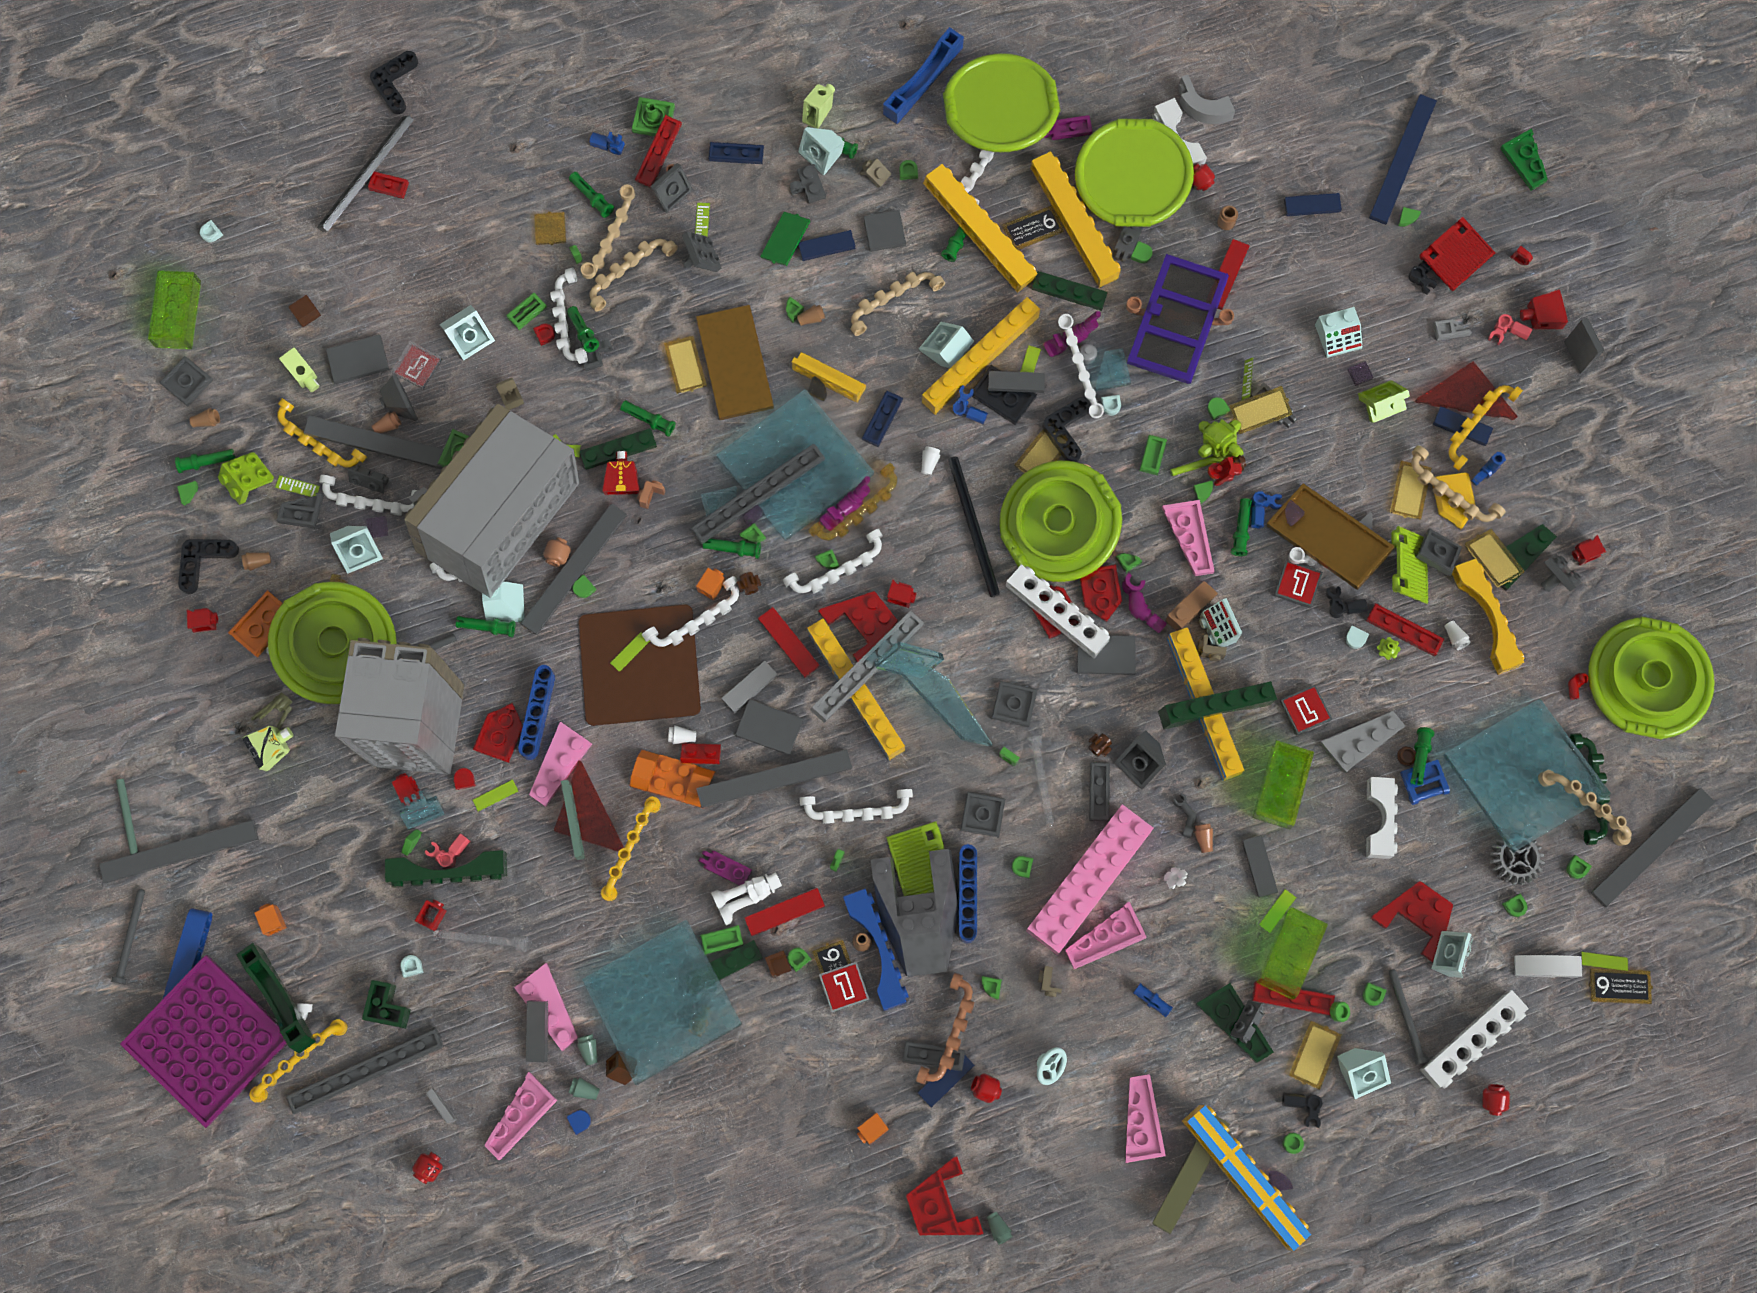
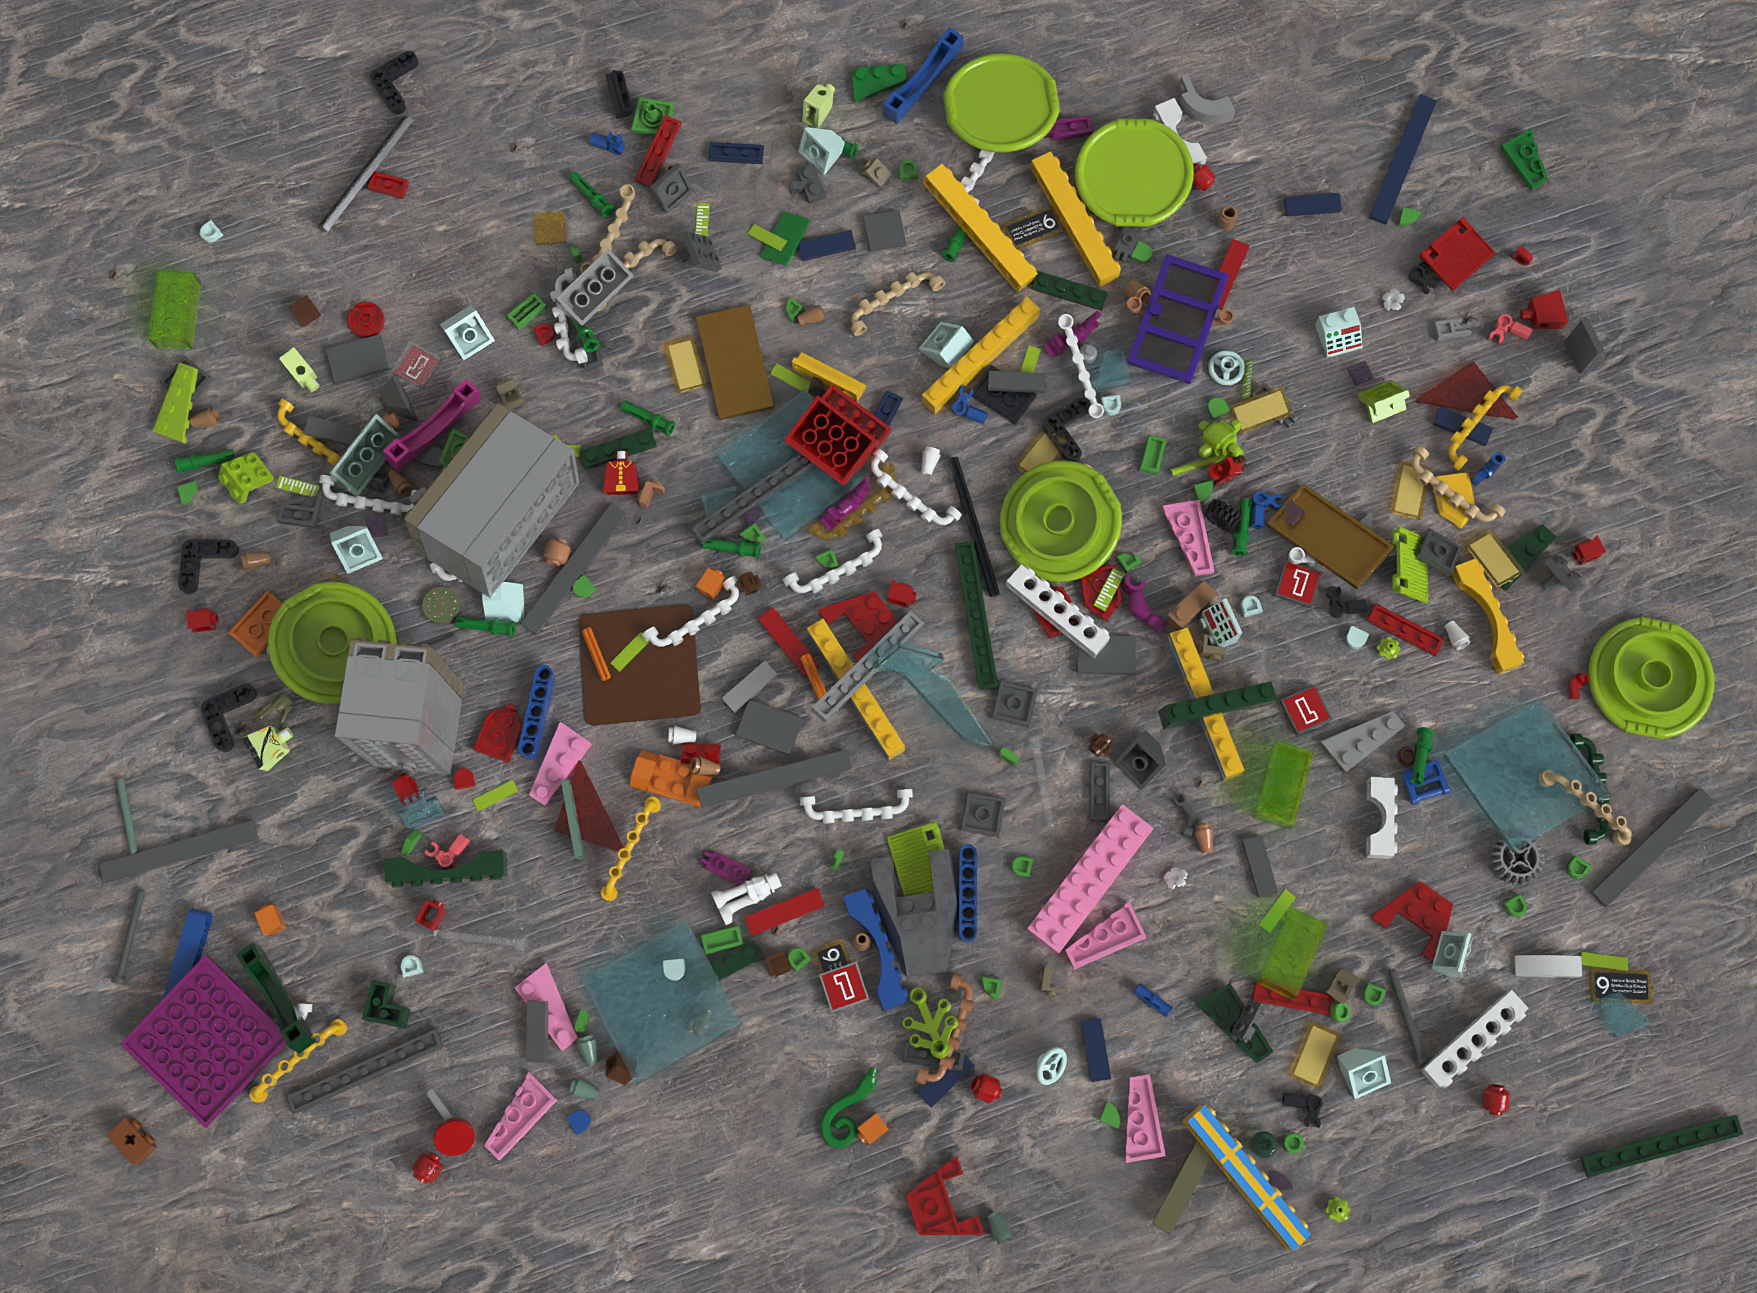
none -> dark orange brick [106,1118,158,1165]
none -> lime wing [152,363,198,444]
none -> black beam [201,684,257,753]
none -> sand green slope [329,413,402,496]
none -> red tile [347,302,385,338]
none -> dark pink arch [383,379,481,472]
none -> medium nougat cone [388,469,413,496]
none -> olive tile [422,587,461,625]
none -> red tile [433,1118,475,1156]
none -> light grey slope [556,248,634,326]
none -> bright green tile [575,1009,589,1033]
none -> orange axle [582,627,611,681]
none -> black piece [605,70,633,119]
none -> light aqua tile [663,959,685,981]
none -> medium nougat cone [690,756,720,775]
none -> lime sticker [747,224,787,251]
none -> lime sticker [770,363,813,394]
none -> red slope [783,384,893,486]
none -> orange axle [800,654,827,700]
none -> green plant [820,1067,878,1149]
none -> green wing [851,63,907,104]
none -> white bar [871,448,962,525]
none -> lime plant [902,987,958,1059]
none -> dark green plate [955,541,998,691]
none -> dark blue tile [1081,1019,1111,1082]
none -> lime sticker [1094,568,1125,611]
none -> bright green tile [1099,1102,1120,1129]
none -> medium nougat brick [1124,280,1151,304]
none -> black tyre [1204,499,1241,532]
none -> light aqua piece [1208,350,1245,385]
none -> light aqua tile [1240,596,1263,618]
none -> clear green head [1249,1131,1278,1158]
none -> lime plant [1325,1197,1351,1223]
none -> dark tan bracket [1326,968,1359,1004]
none -> white plant [1382,288,1405,311]
none -> dark green plate [1580,1115,1744,1177]
none -> clear light blue wing [1599,992,1652,1038]

